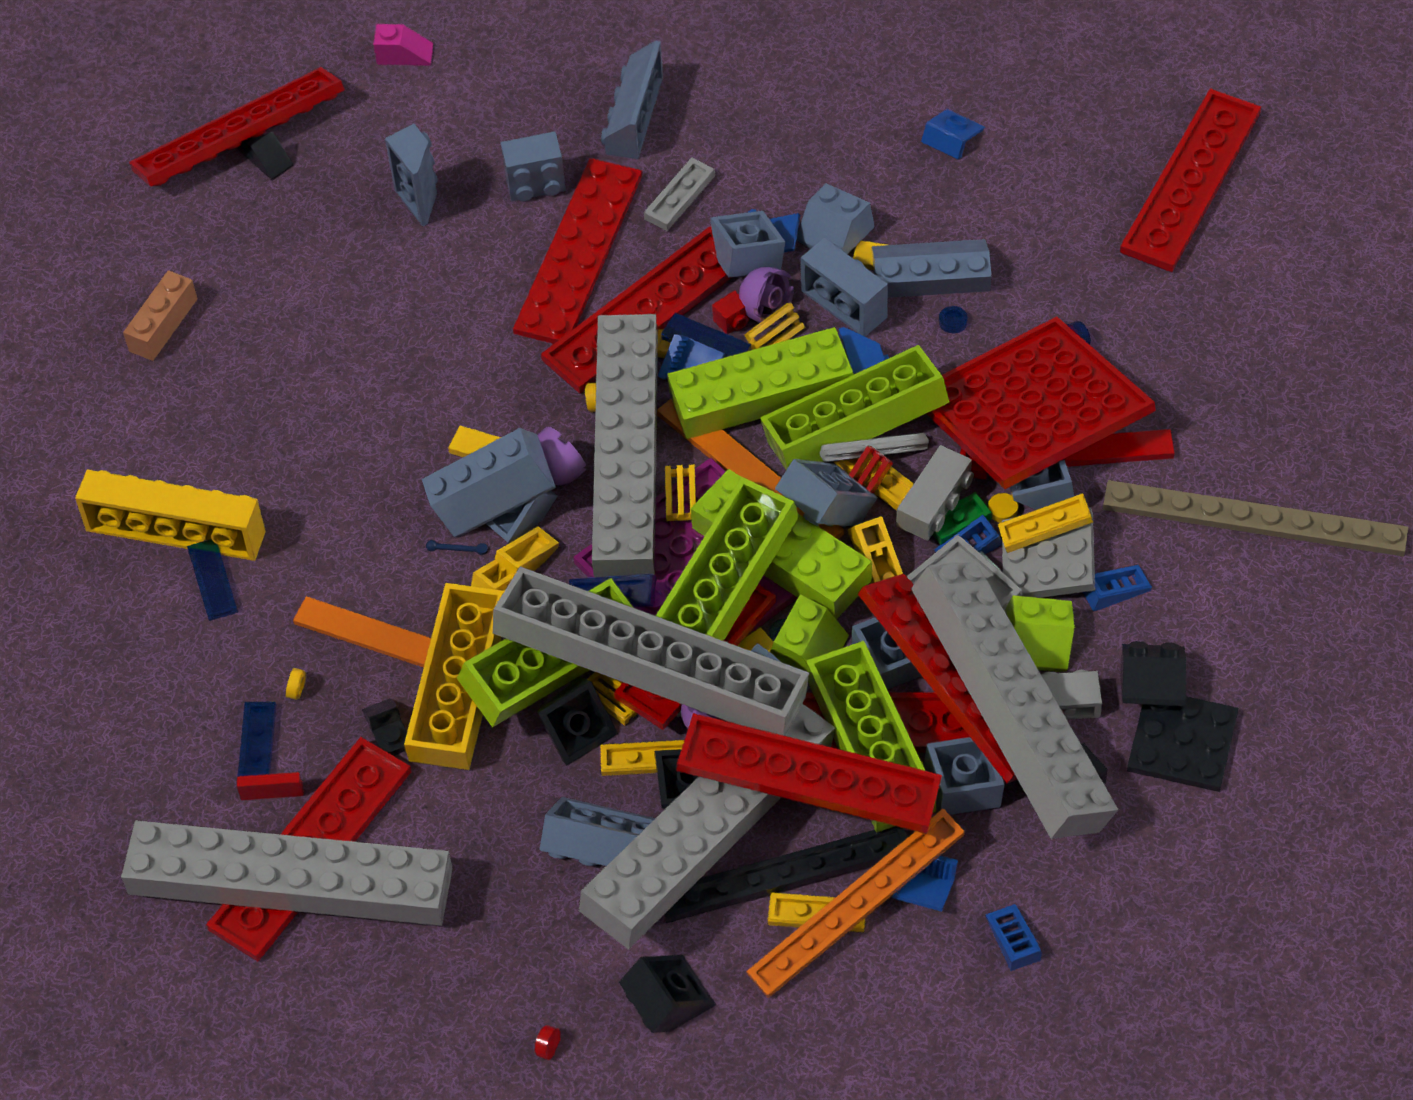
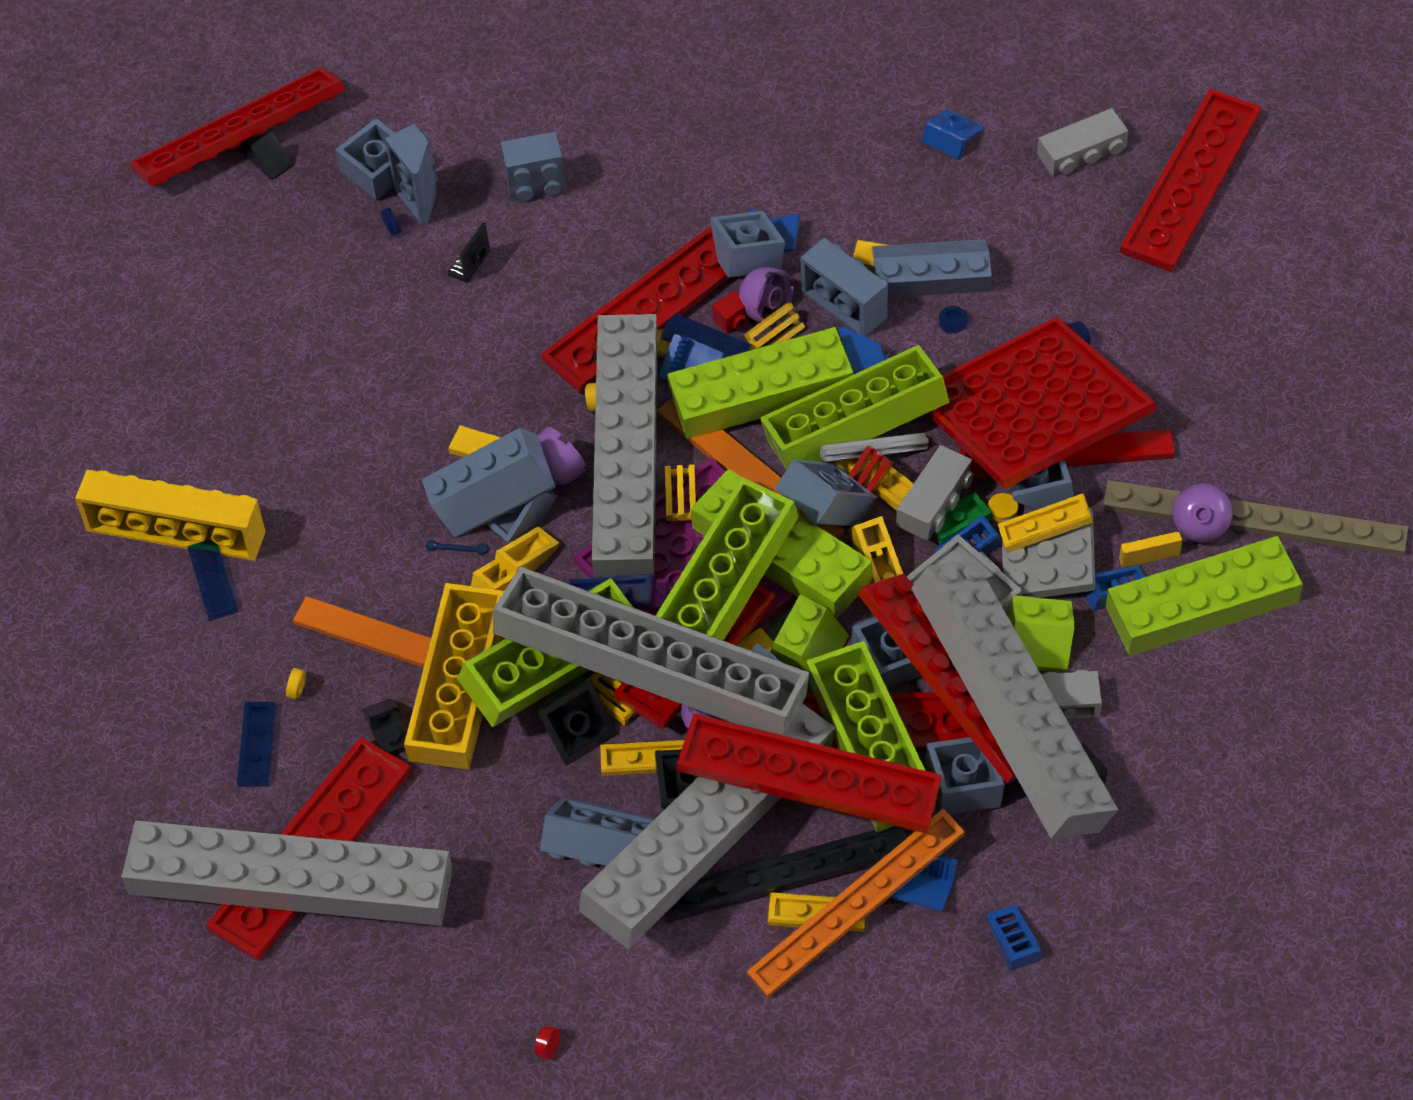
nougat brick [123,270,198,361] -> none
red tile [237,772,304,800] -> none
dark pink slope [373,24,433,66] -> none
red plate [513,158,643,344] -> none
sand blue slope [601,41,663,159] -> none
black slope [619,955,716,1033] -> none
light grey plate [644,158,715,231] -> none
sand blue slope [796,183,875,255] -> none
black slope [1120,641,1186,706] -> none
black plate [1127,696,1239,792] -> none
none -> sand blue brick [335,118,395,200]
none -> clear blue tile [380,207,402,236]
none -> black piece [448,222,490,283]
none -> light grey brick [1037,108,1128,177]
none -> lime brick [1106,536,1303,656]
none -> yellow tile [1119,532,1182,568]
none -> medium lavender cylinder [1172,483,1233,543]

